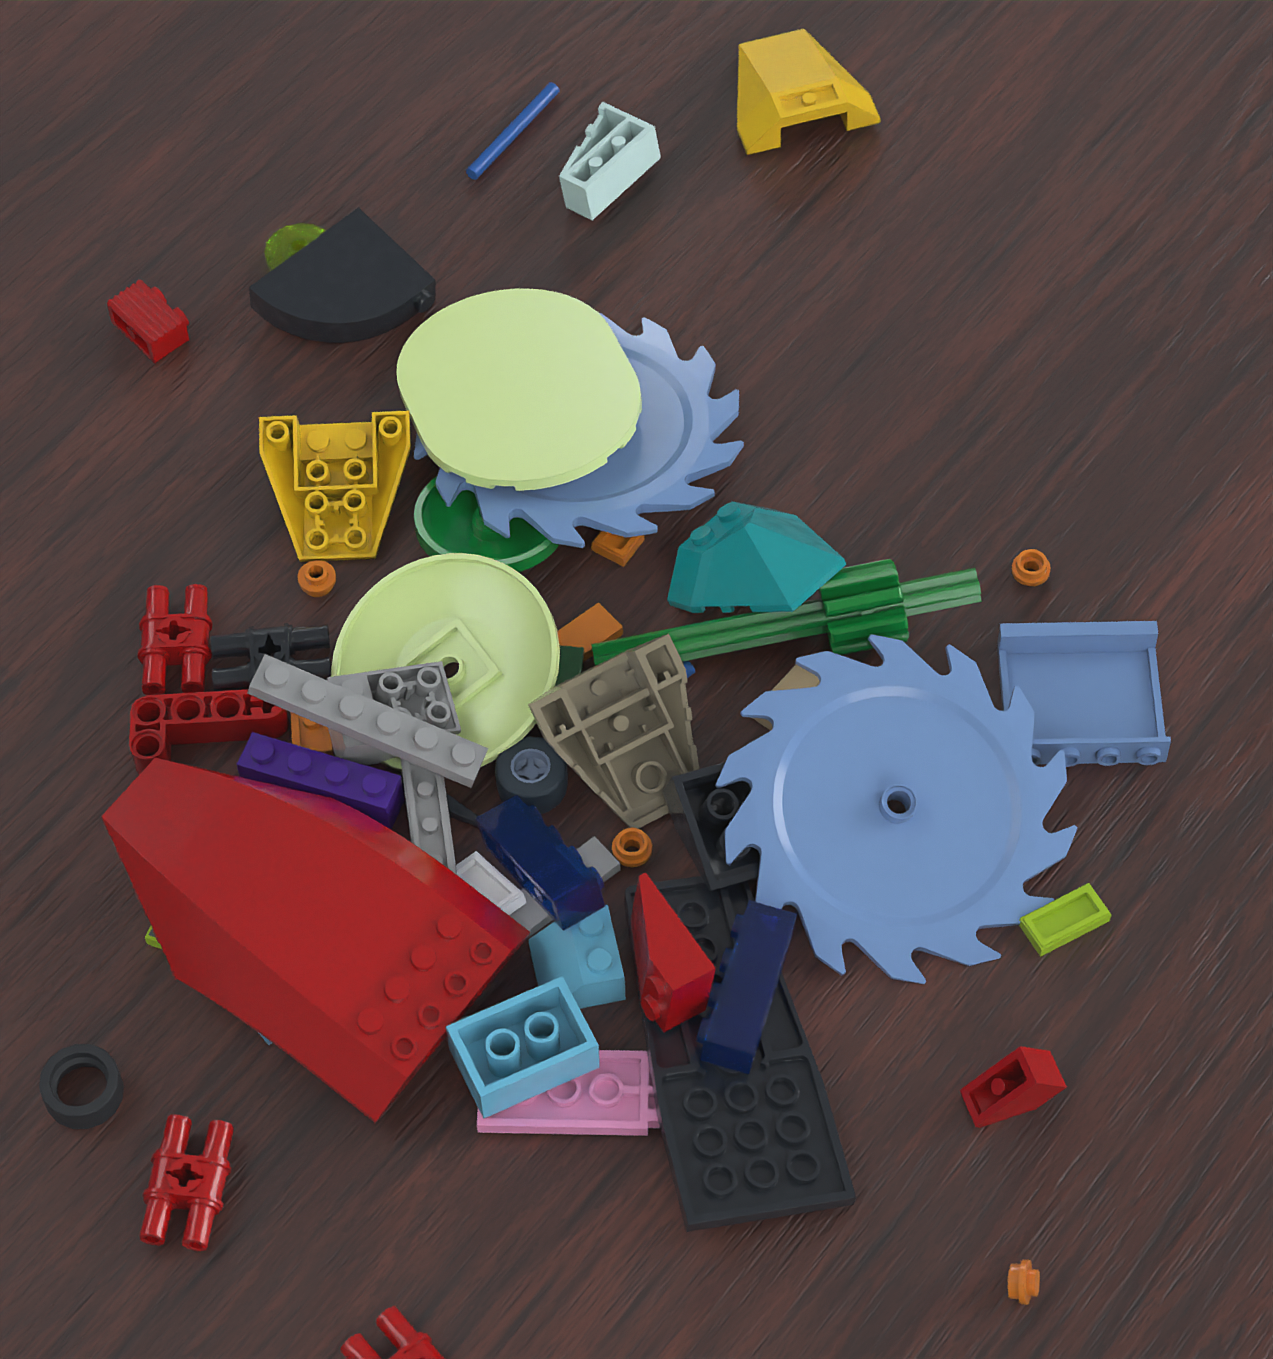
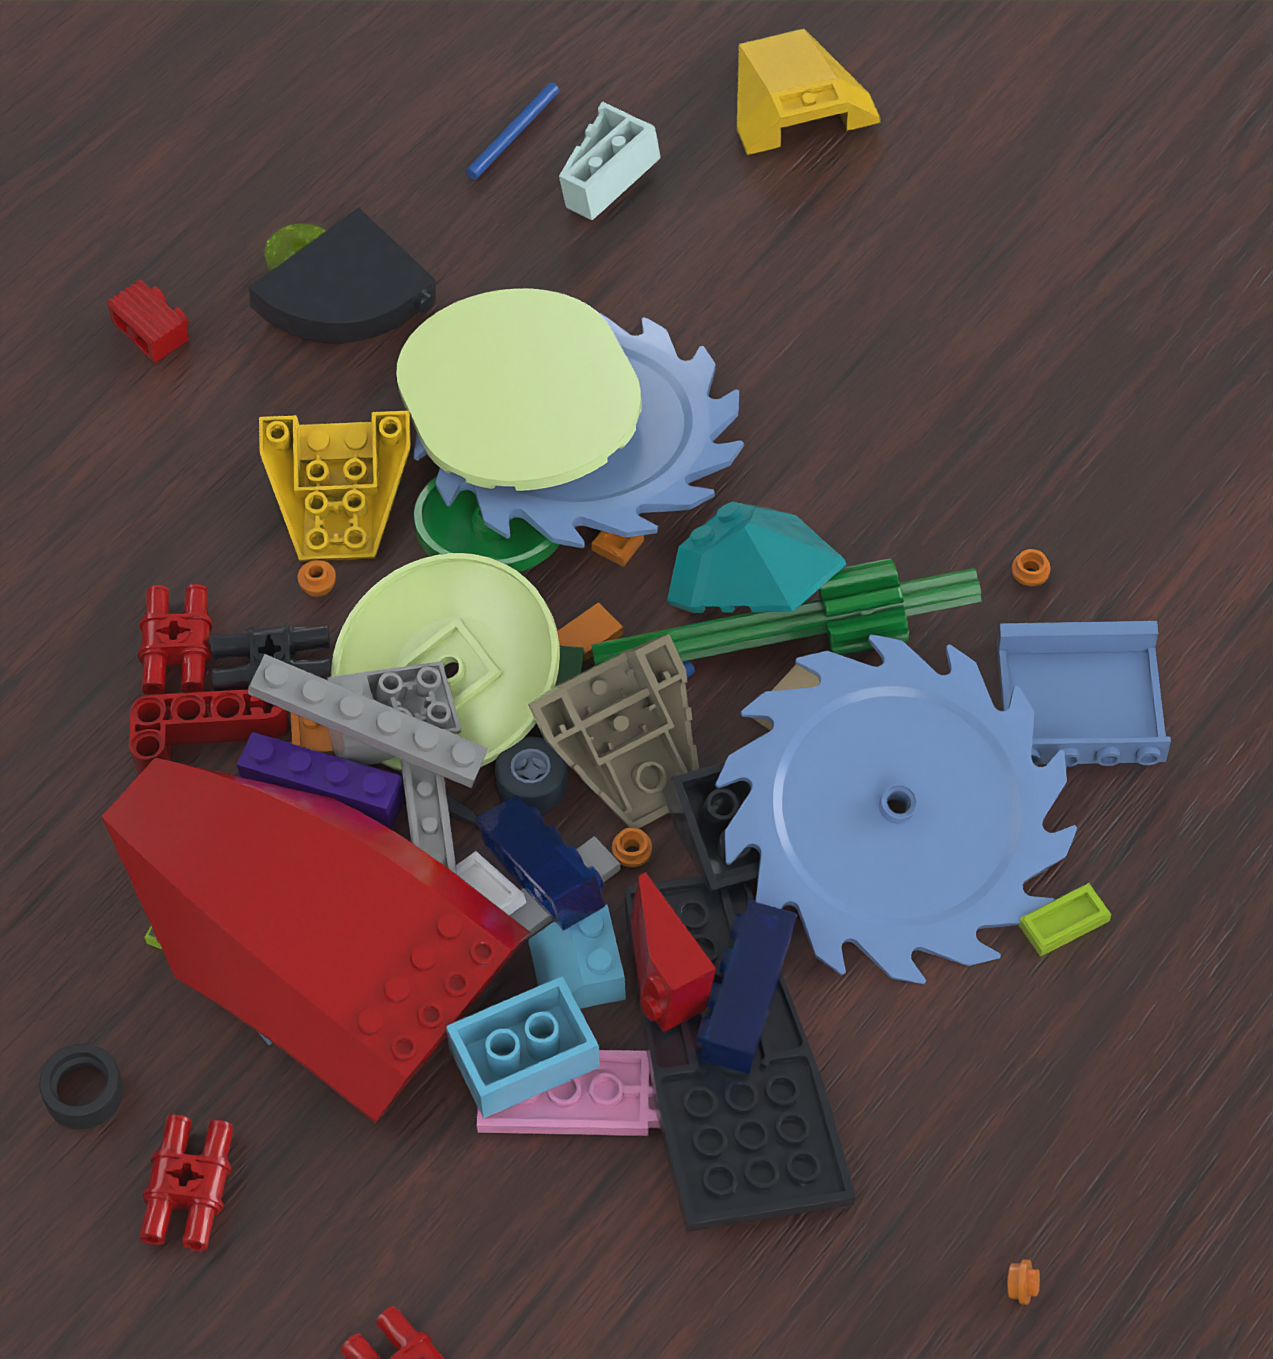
red slope [960,1046,1067,1128] -> none

